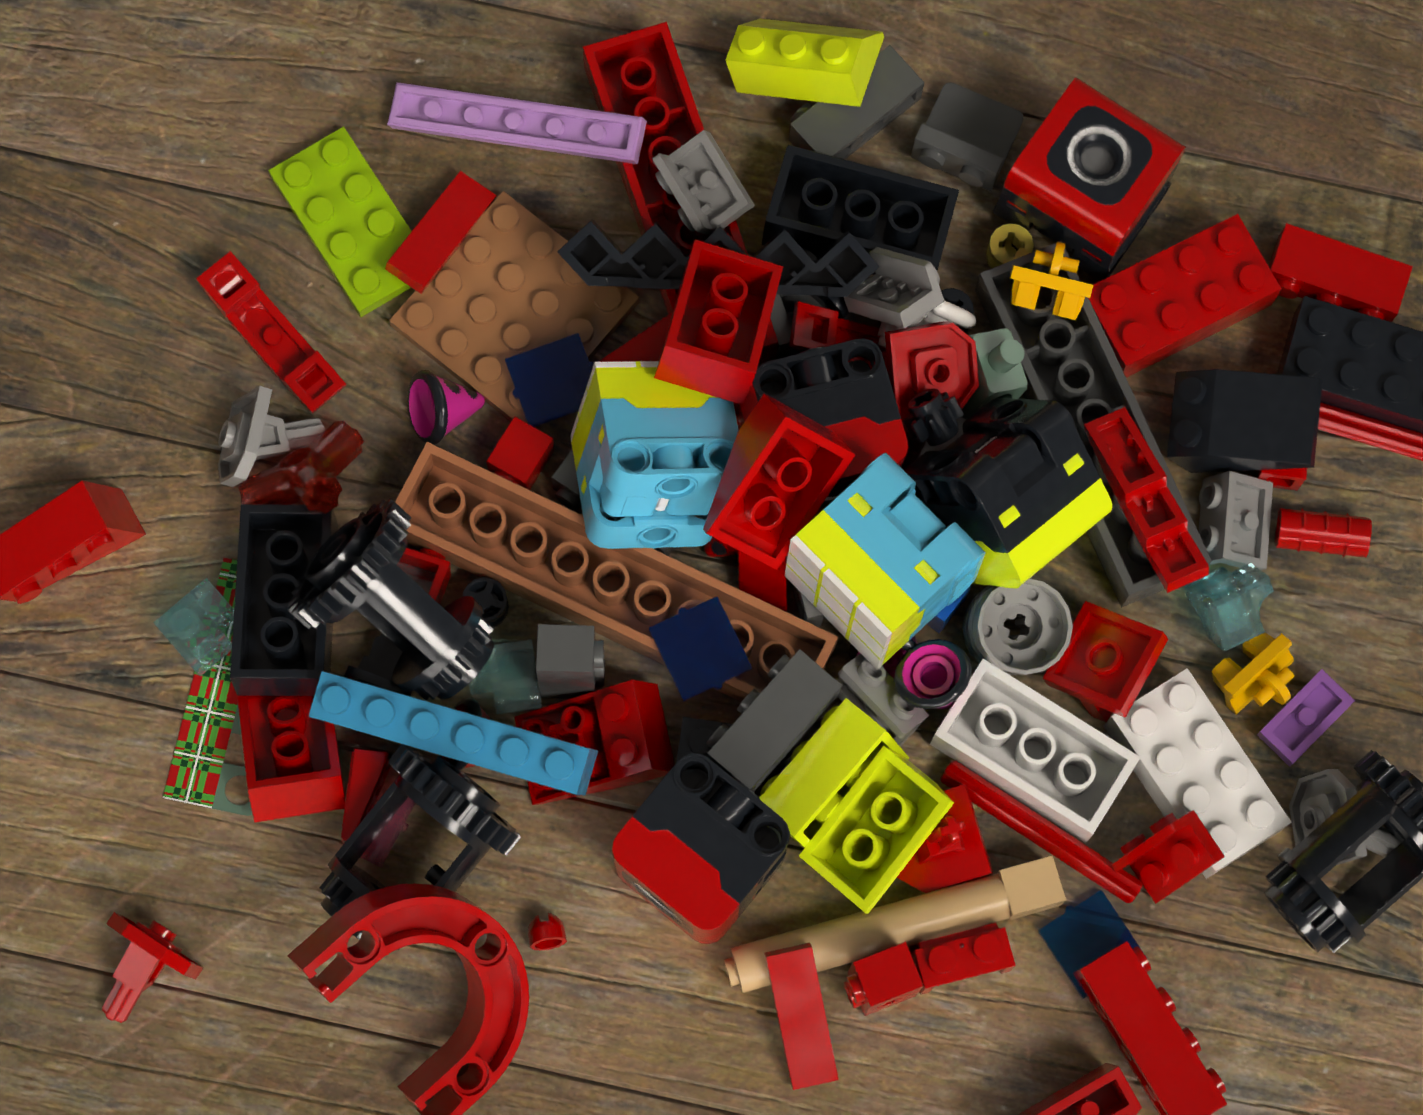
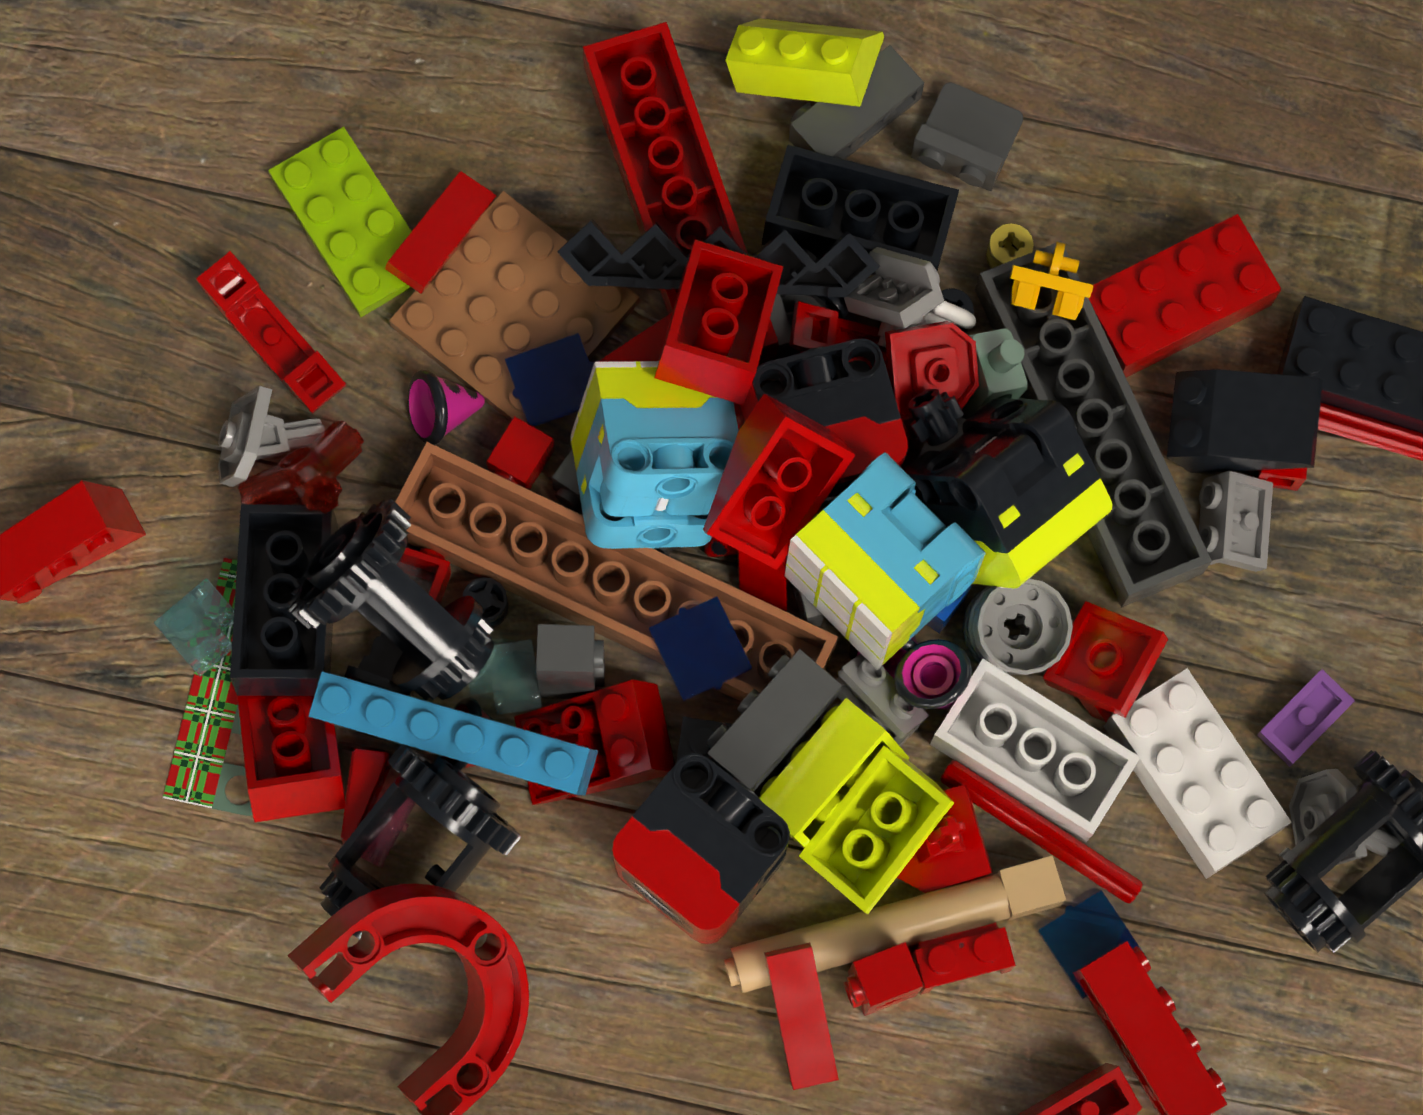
red piece [102,912,203,1023] -> none
lavender tile [387,82,647,164] -> none
red hinge [528,913,567,951] -> none
light grey bracket [652,130,755,235] -> none
piece [993,77,1186,281] -> none
red slope [1084,407,1209,593] -> none
red bracket [1111,810,1225,904] -> none
clear light blue brick [1183,563,1274,652] -> none
yellow hips [1212,629,1294,715] -> none
red brick [1269,223,1413,322] -> none
red axle [1275,508,1372,558] -> none

